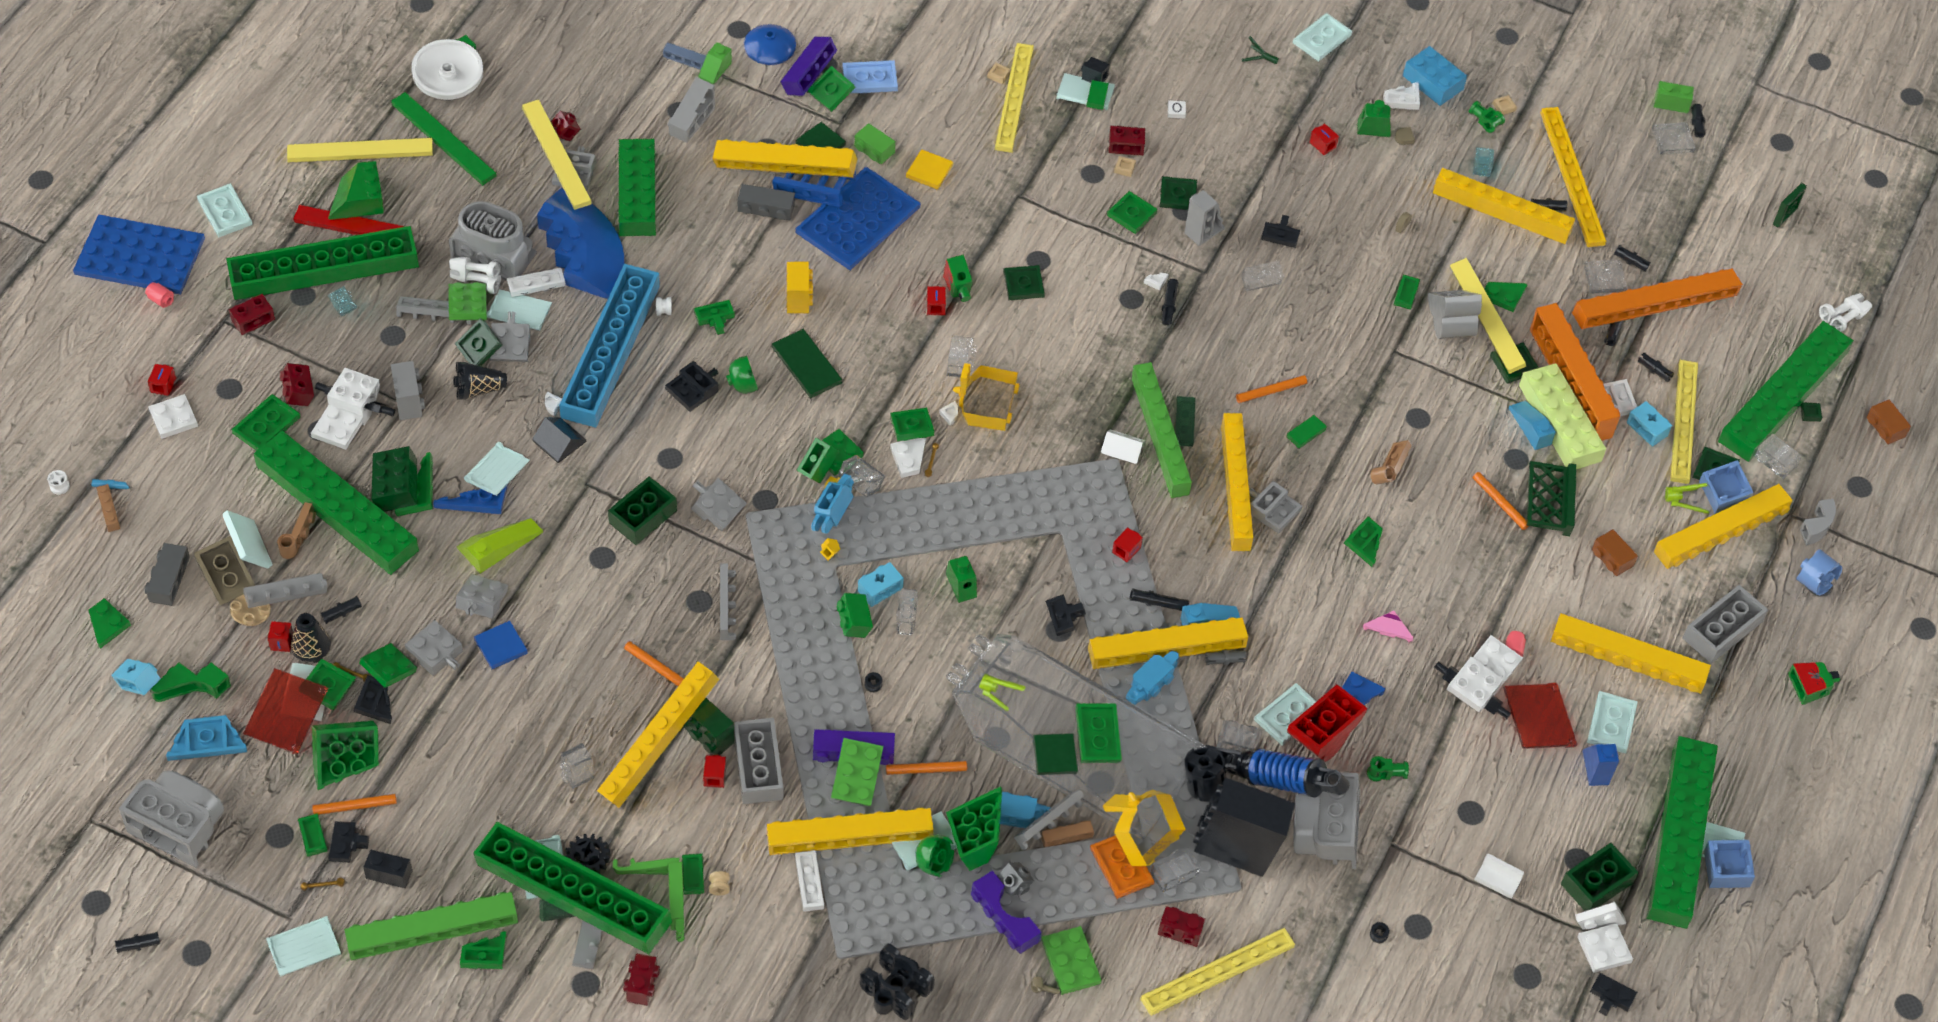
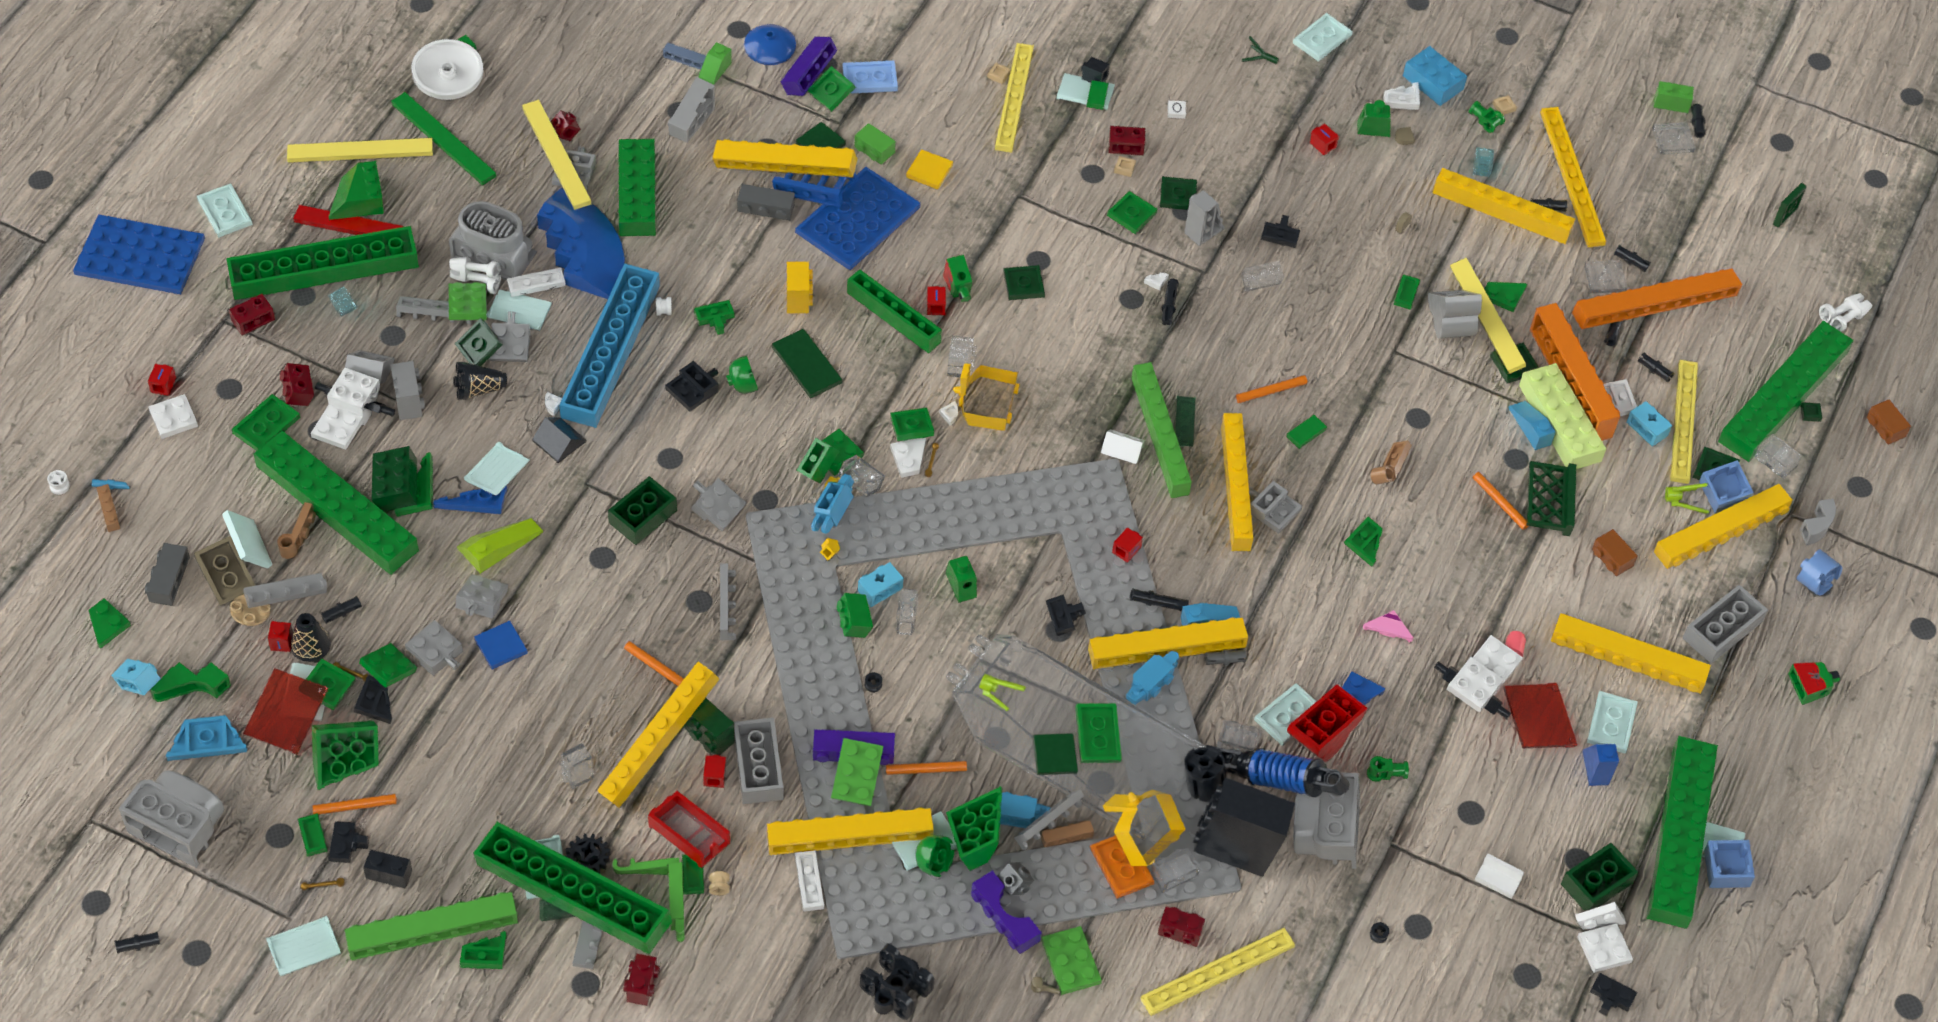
coral brick [145,282,174,308] -> none
none -> light grey slope [345,350,395,384]
none -> red door [648,791,730,868]
none -> green brick [847,269,942,354]

